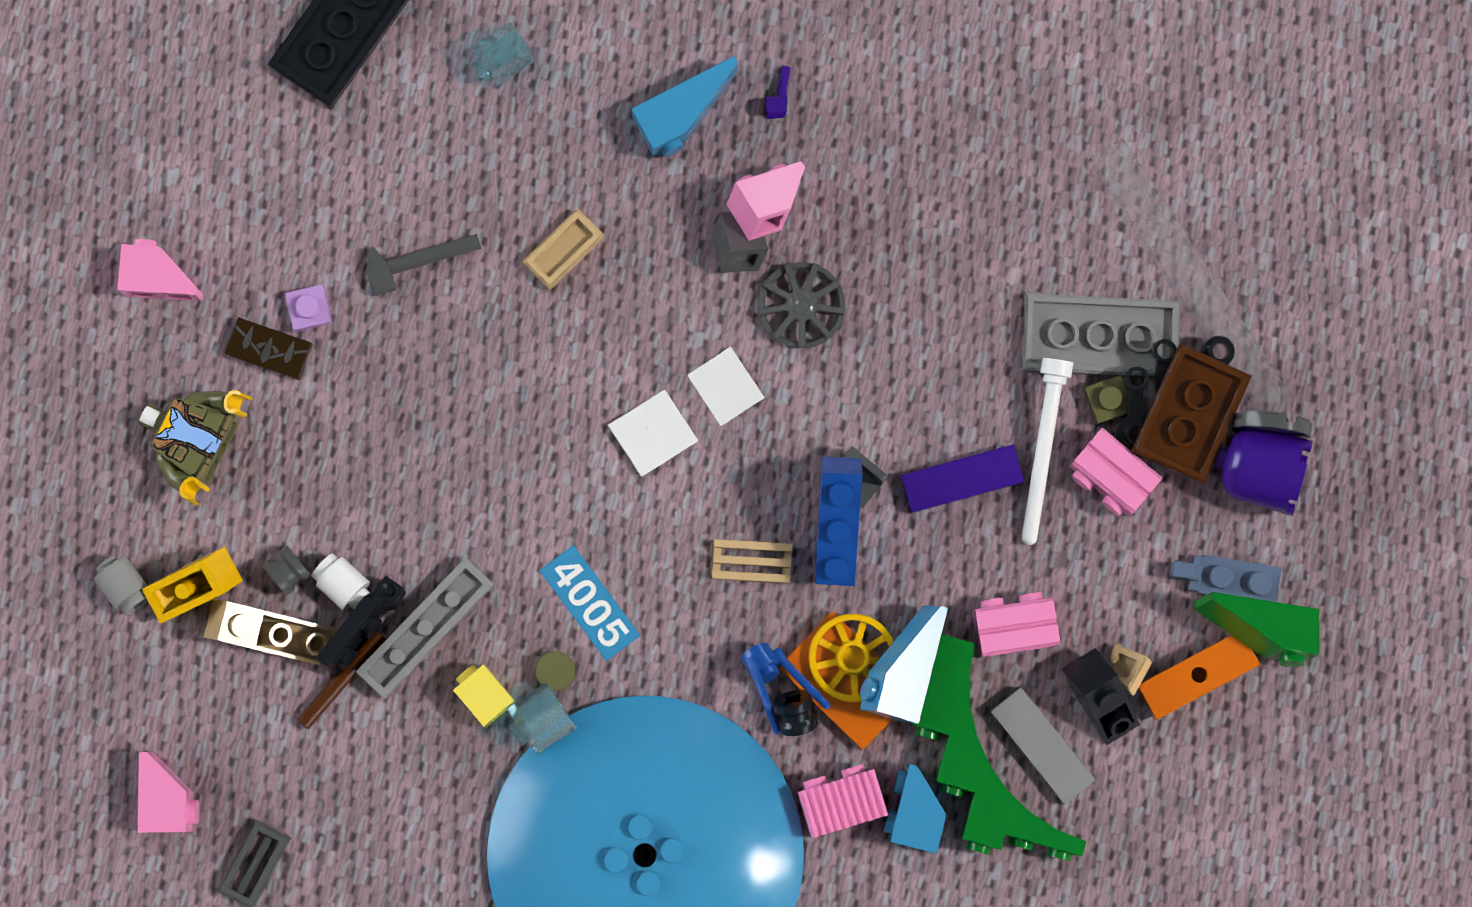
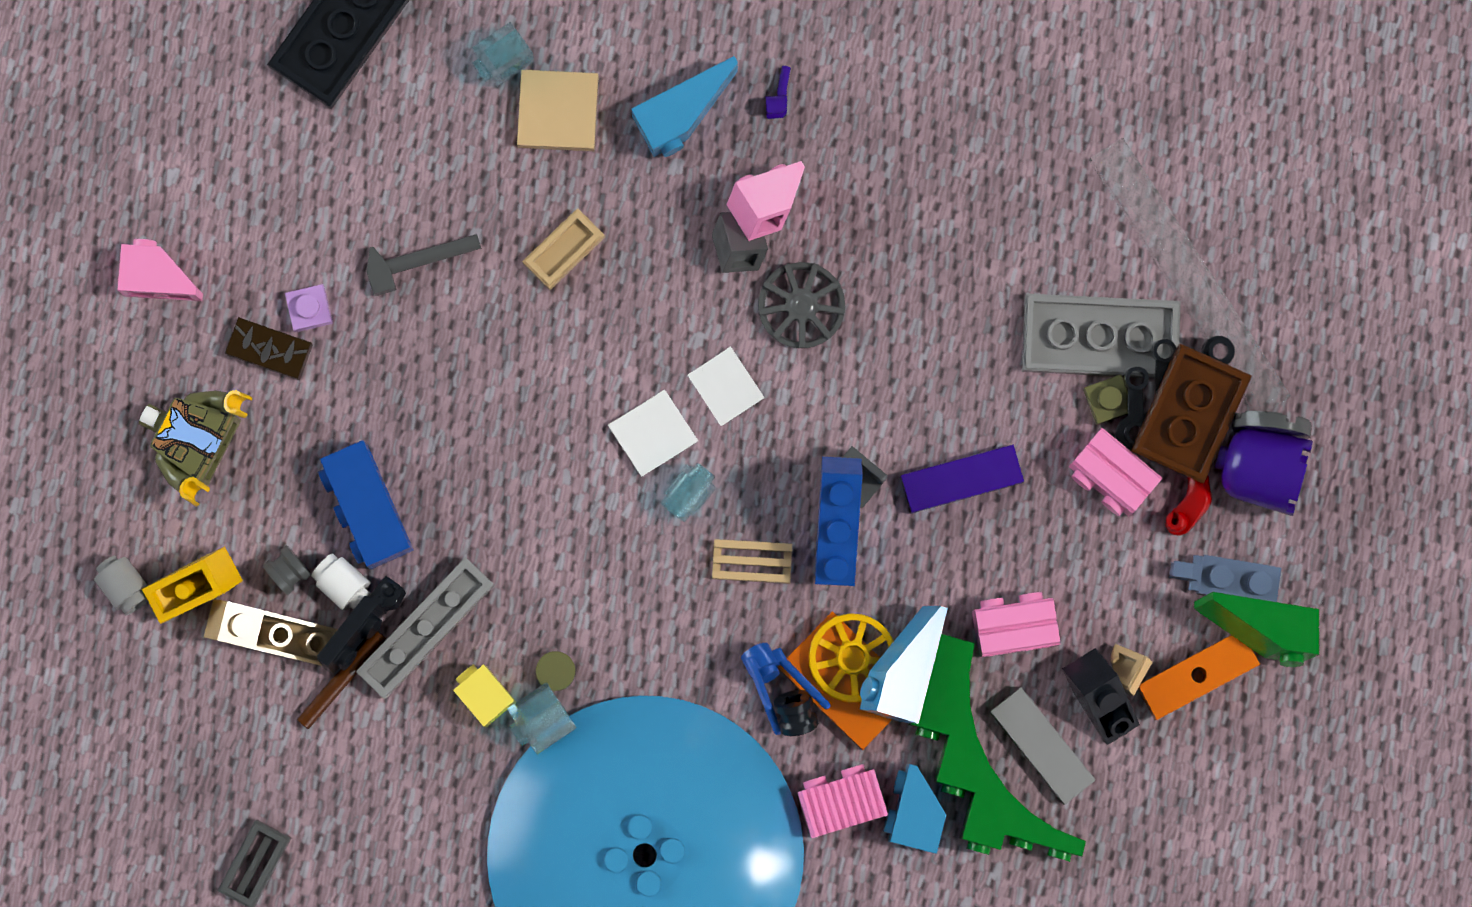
bright pink slope [138,752,200,833] -> none
dark azure sticker [539,545,641,661] -> none
white piece [1022,358,1074,545] -> none
none -> blue brick [318,440,414,569]
none -> tan tile [517,70,599,152]
none -> clear light blue brick [660,463,716,522]
none -> red arm [1165,475,1212,536]

